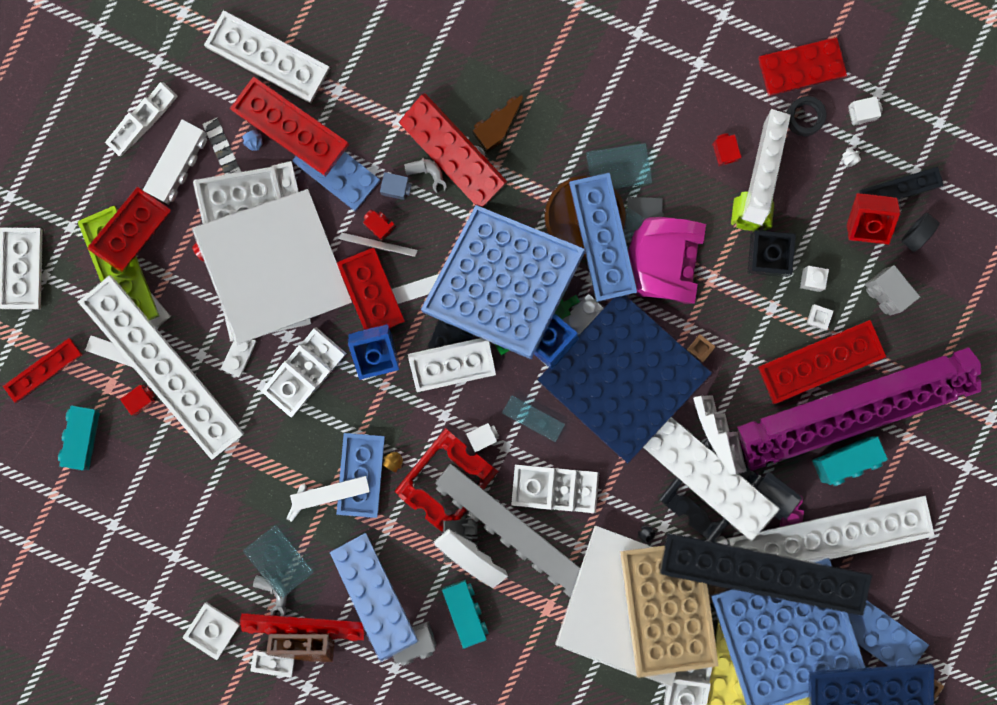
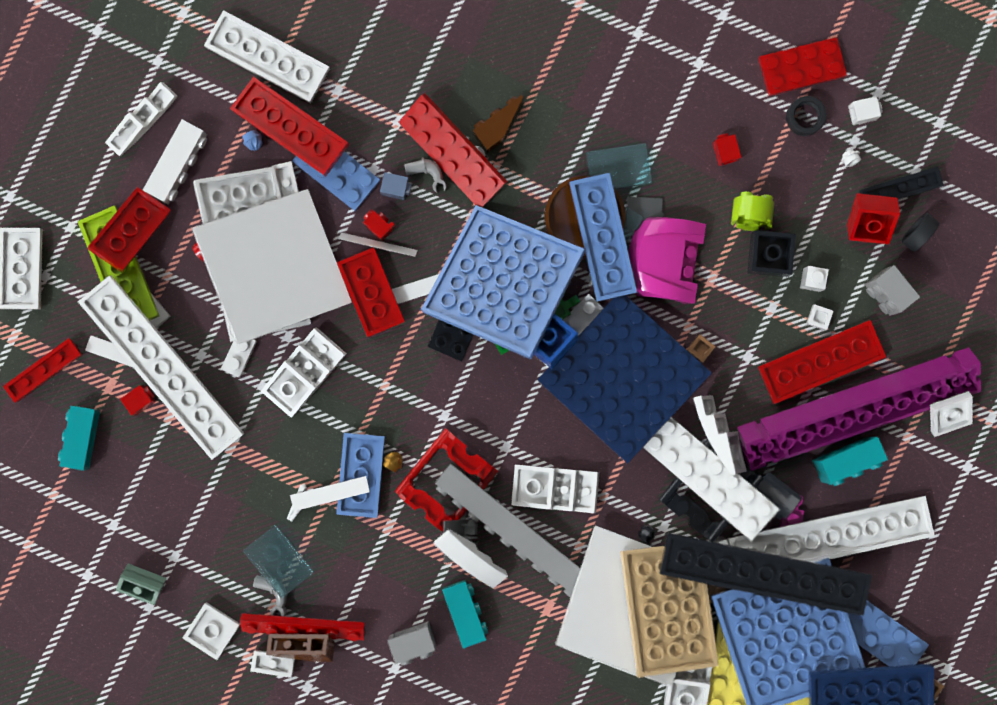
sticker [203,118,241,175] -> none
medium blue plate [330,533,419,662] -> none
blue brick [348,324,399,380] -> none
white plate [408,338,496,392] -> none
white brick [466,423,499,452] -> none
clear light blue tile [502,396,565,442] -> none
white brick [742,109,790,225] -> none
none -> sand green brick [116,564,167,606]
none -> white plate [930,391,973,437]

